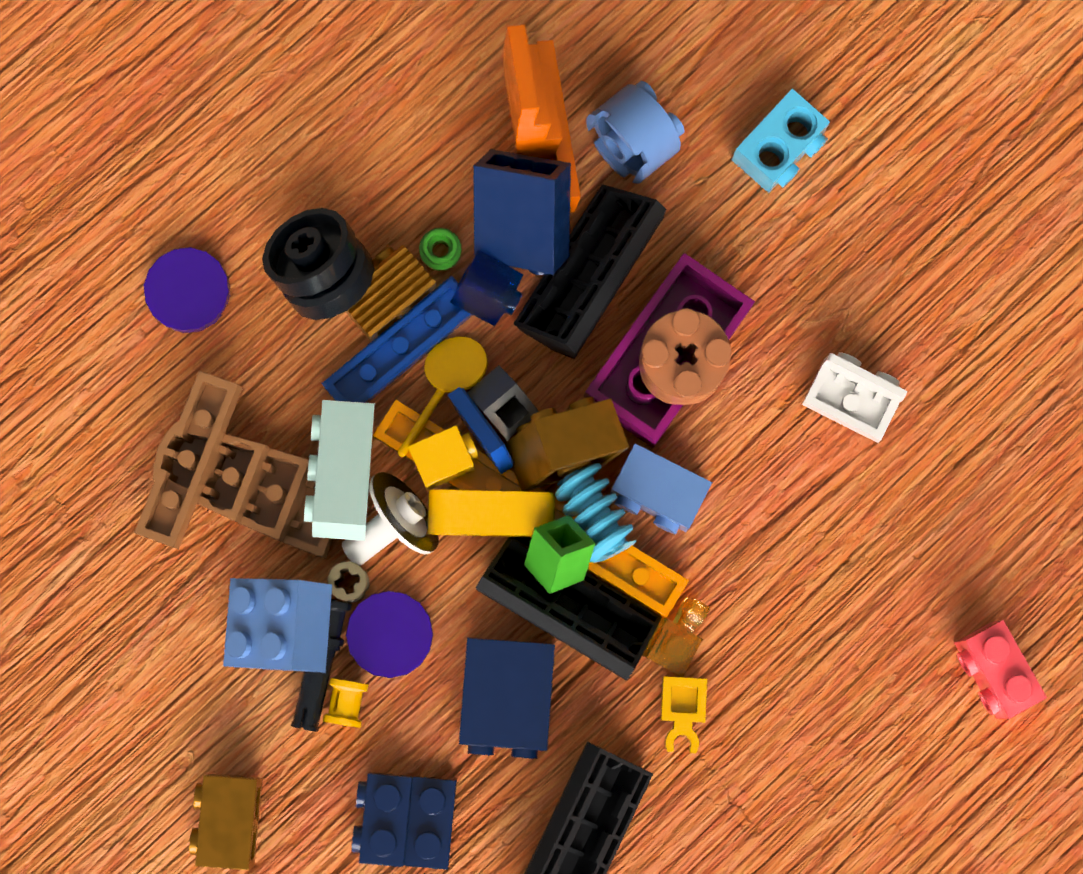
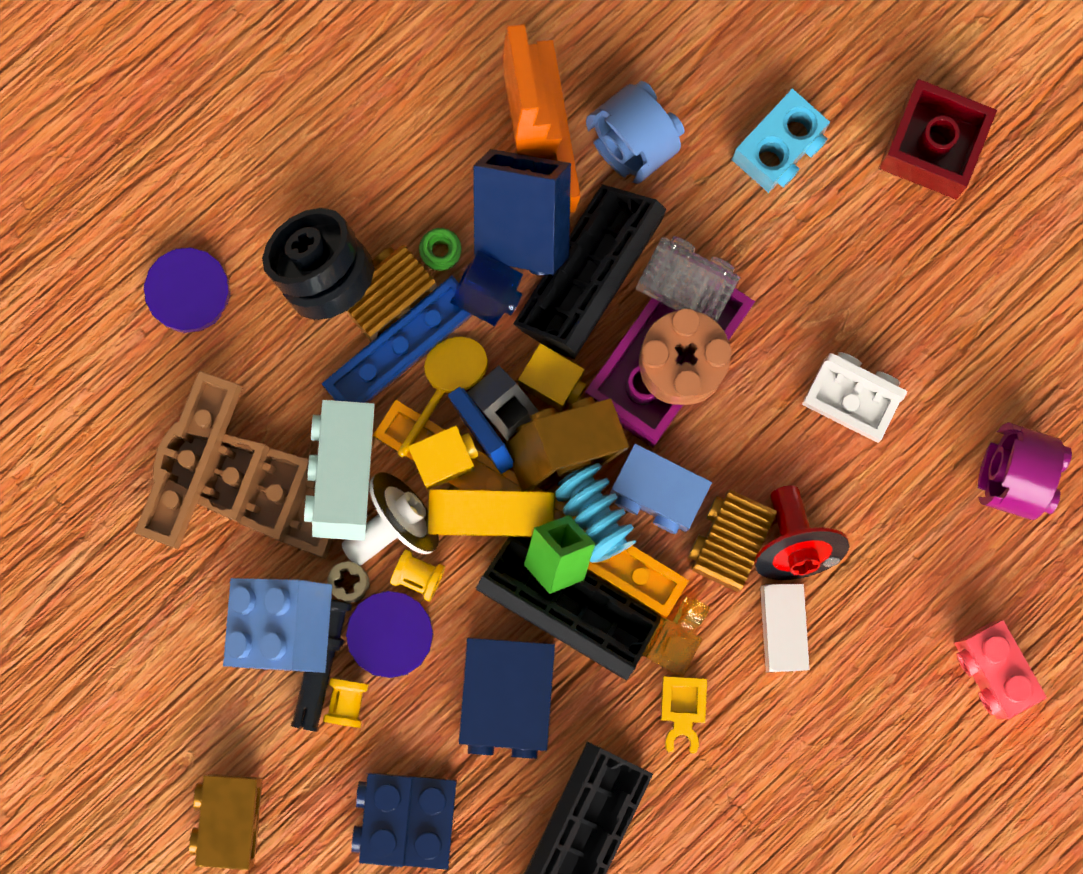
none -> yellow bush [390,549,446,602]
none -> yellow brick [518,343,587,412]
none -> clear brick [636,237,740,322]
none -> pearl gold brick [688,489,777,592]
none -> red piece [755,485,849,580]
none -> white slope [760,584,810,673]
none -> dark red brick [878,79,997,199]
none -> magenta brick [978,422,1072,520]

